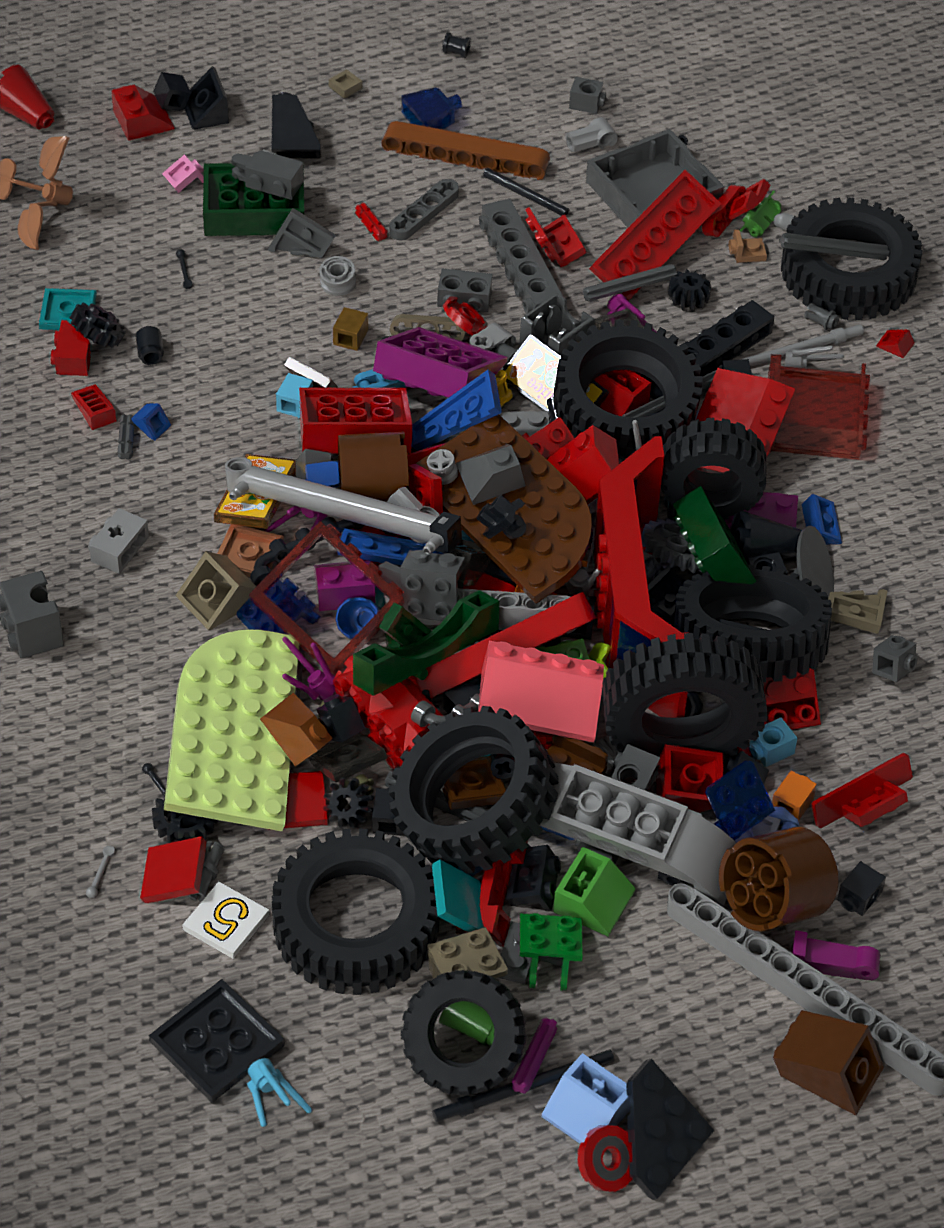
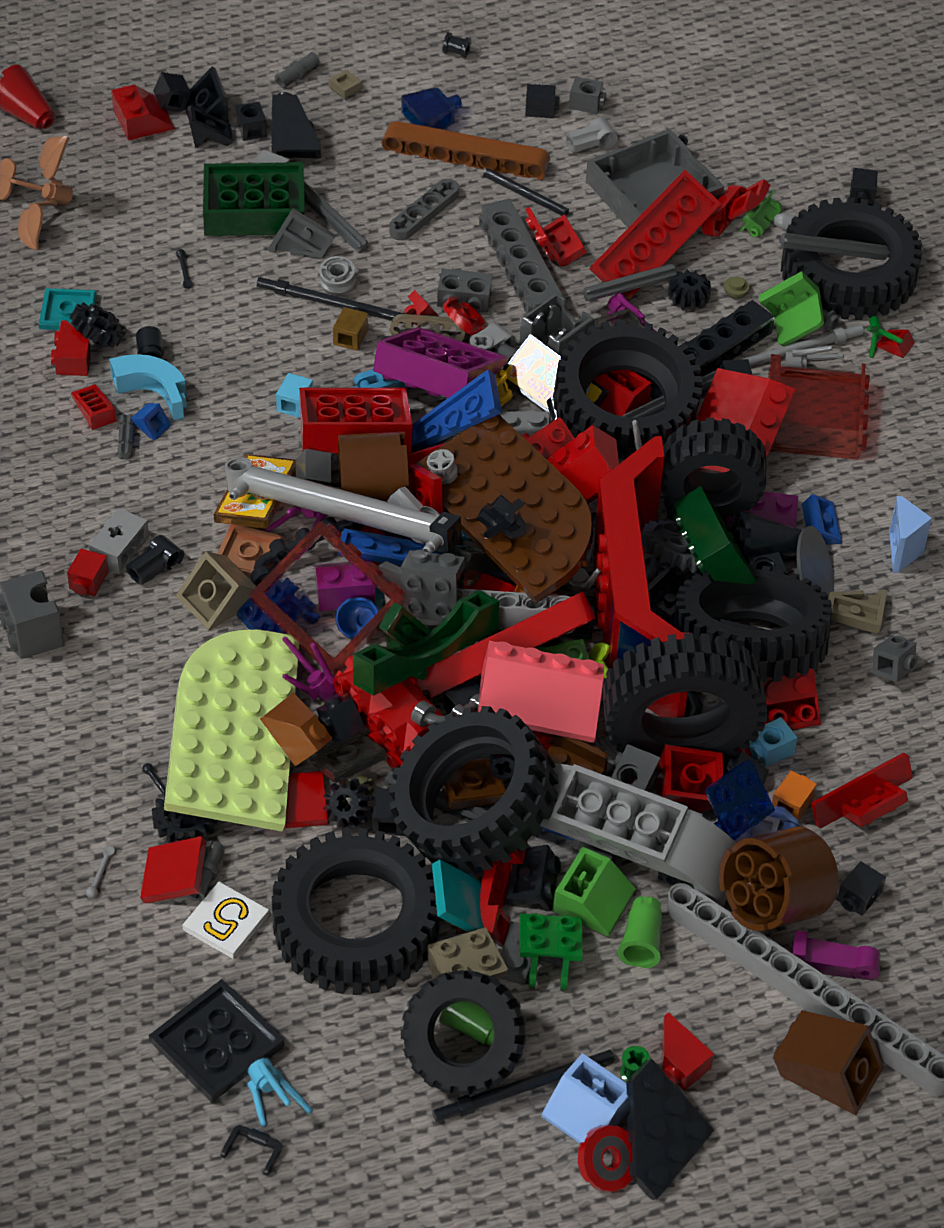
bright pink bracket [162,155,204,193] -> none
dark grey hinge [231,151,304,200] -> none
tile [284,358,338,388] -> none
blue slope [305,461,340,488] -> none
red axle [355,203,388,241] -> none
dark grey slope [456,444,526,505] -> none
magenta axle [512,1017,558,1094] -> none
medium nougat bracket [729,229,767,263] -> none
none -> red brick [67,548,109,596]
none -> medium azure arch [109,355,187,420]
none -> black piece [126,535,184,585]
none -> black slope [188,105,233,148]
none -> black piece [220,1125,282,1177]
none -> black brick [236,101,267,141]
none -> black bar [256,277,405,323]
none -> dark grey pin [274,52,320,88]
none -> dark grey axle [304,181,368,253]
none -> red tile [404,290,439,325]
none -> black brick [525,84,560,118]
none -> bright green plant [617,896,662,968]
none -> green bush [620,1046,650,1083]
none -> red slope [662,1012,714,1091]
none -> olive plate [724,276,749,298]
none -> bright green bracket [759,271,824,347]
none -> black brick [849,168,878,206]
none -> green plant [867,316,903,358]
none -> light blue slope [889,496,932,573]

